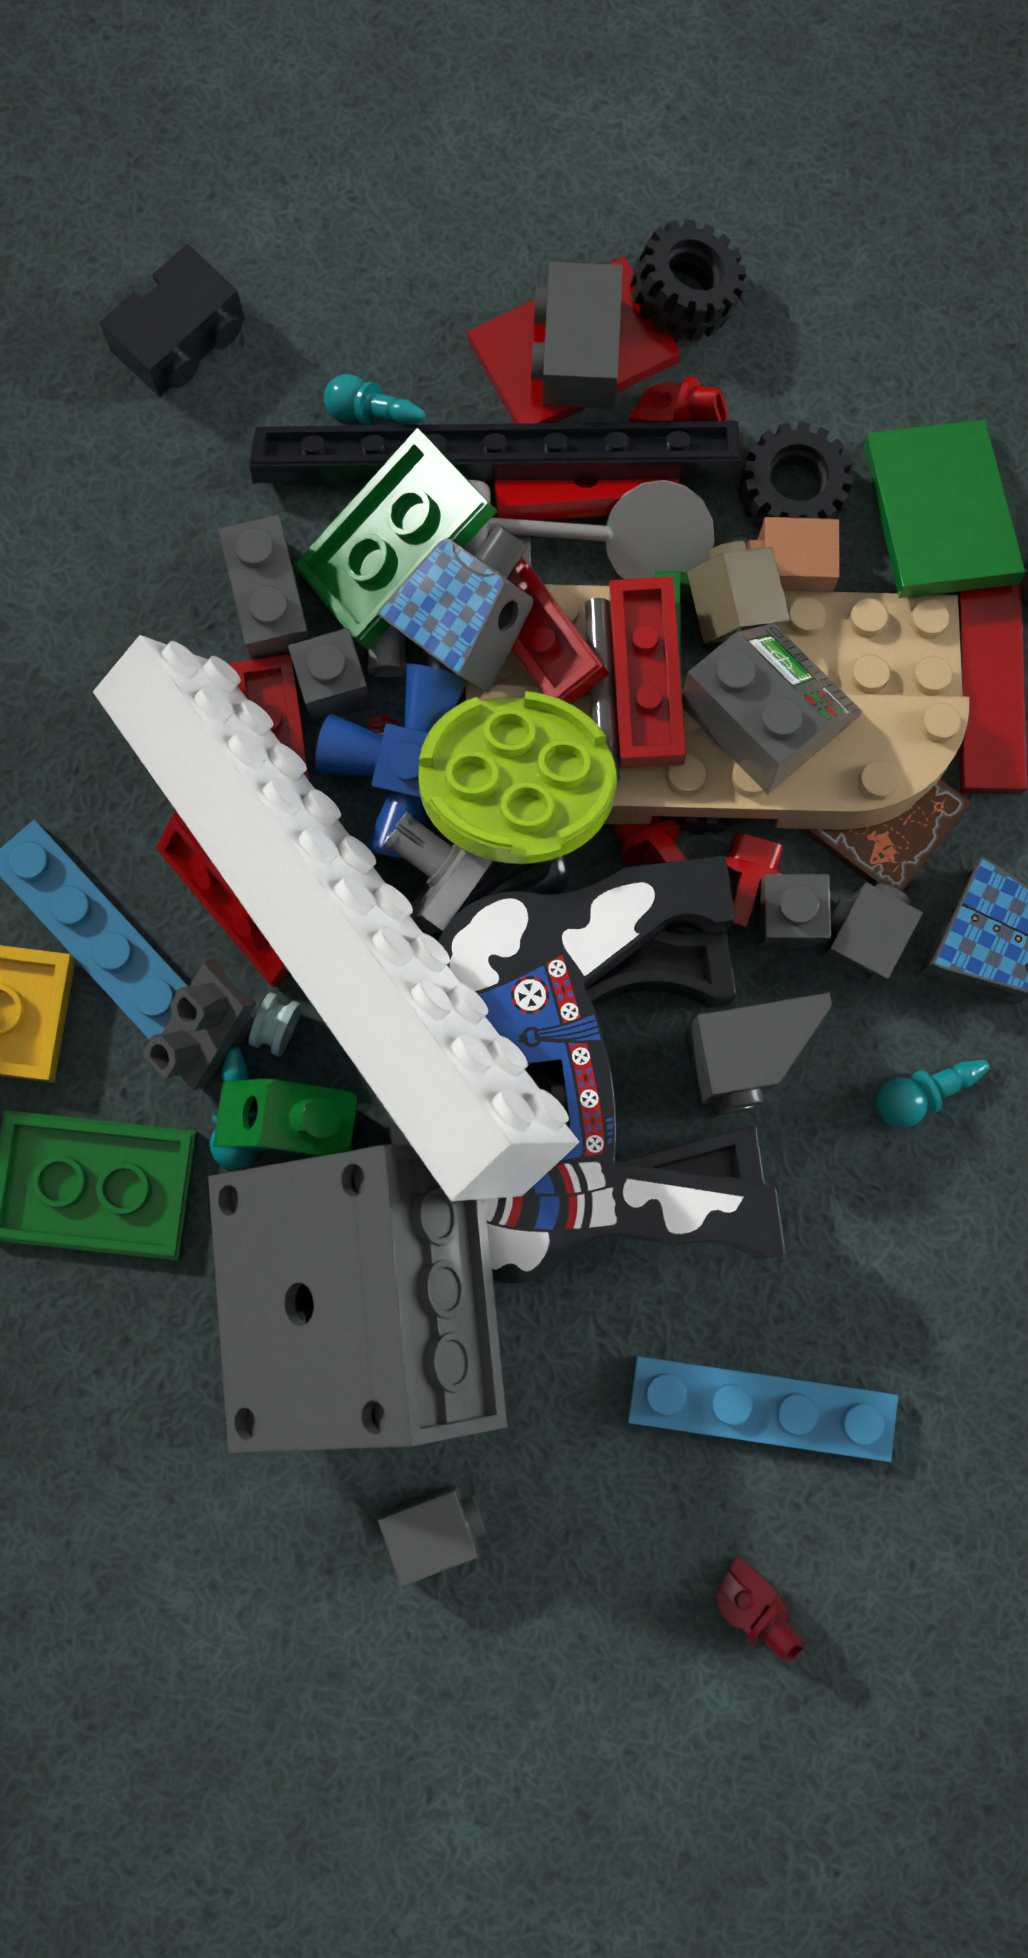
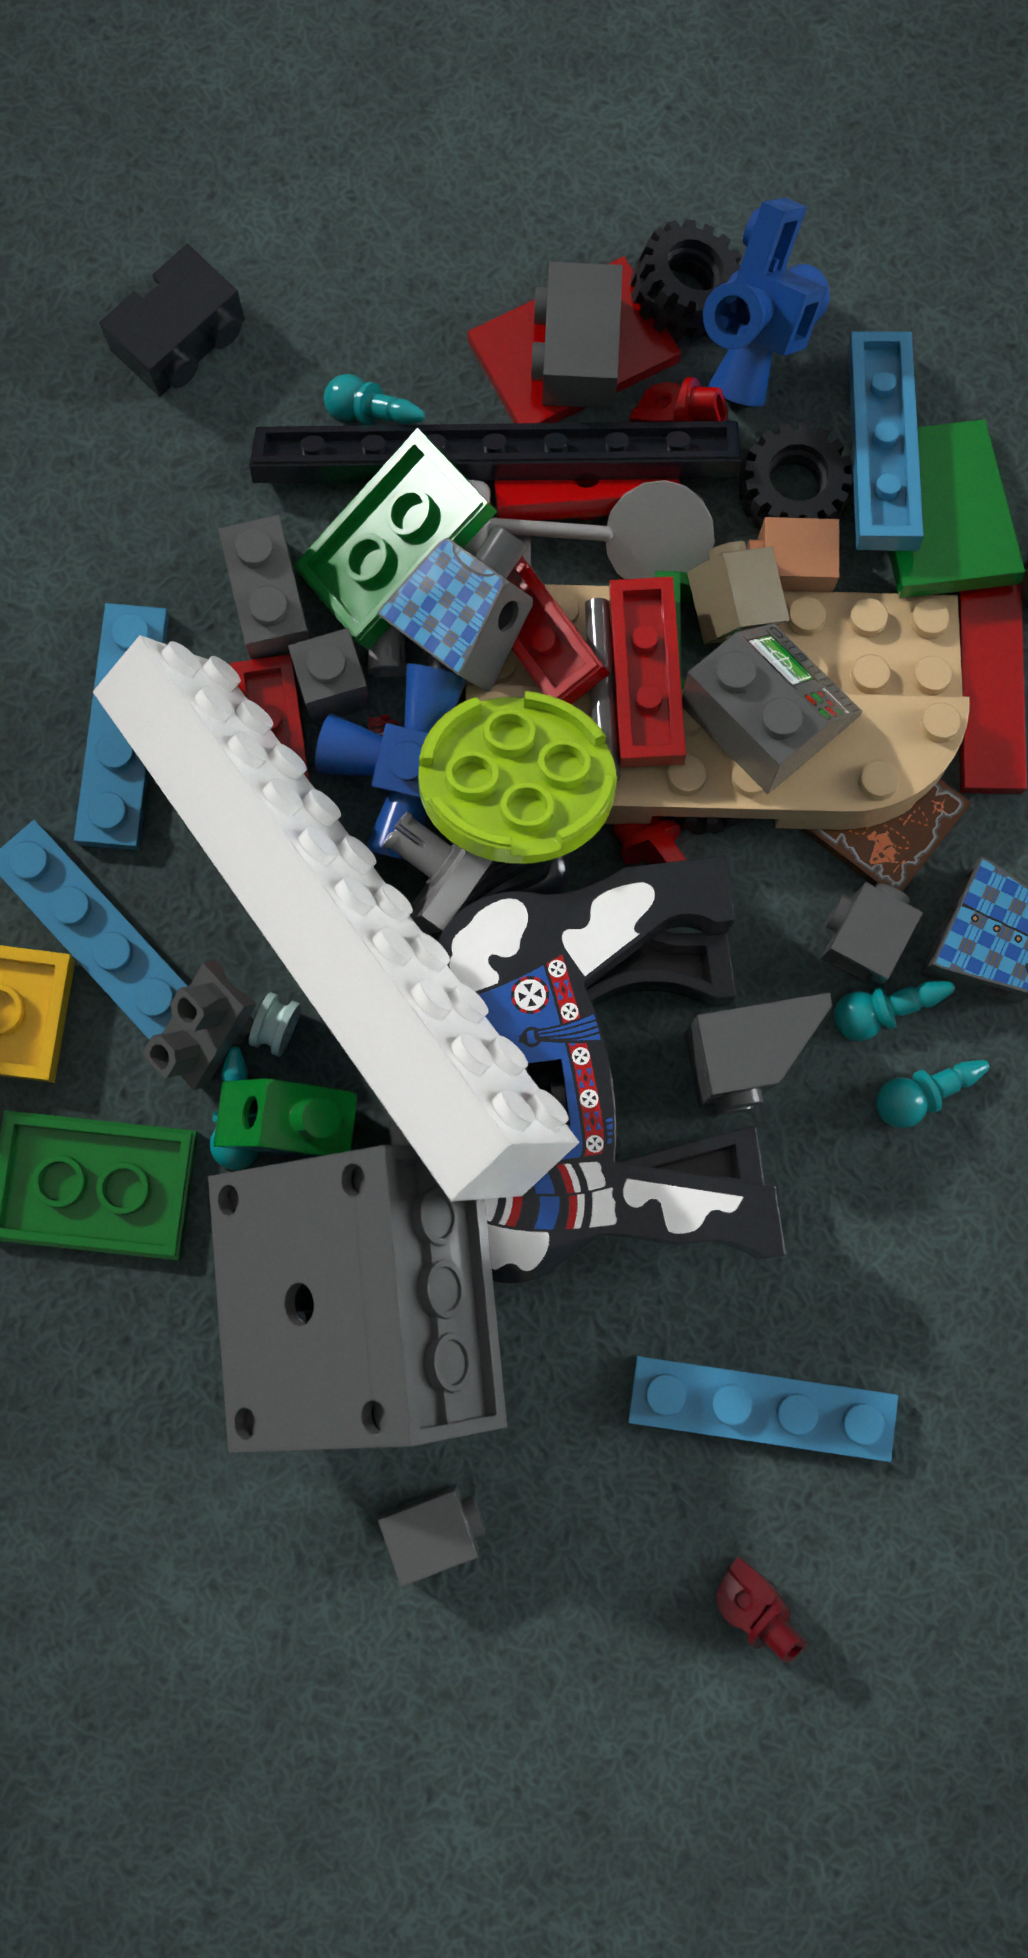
red tile [156,811,291,988] -> none
red piece [726,833,783,928] -> none
dark grey brick [755,874,831,951] -> none
none -> dark azure plate [74,603,170,851]
none -> blue brick [703,198,830,407]
none -> teal bar [833,981,955,1041]
none -> dark azure plate [848,331,924,551]

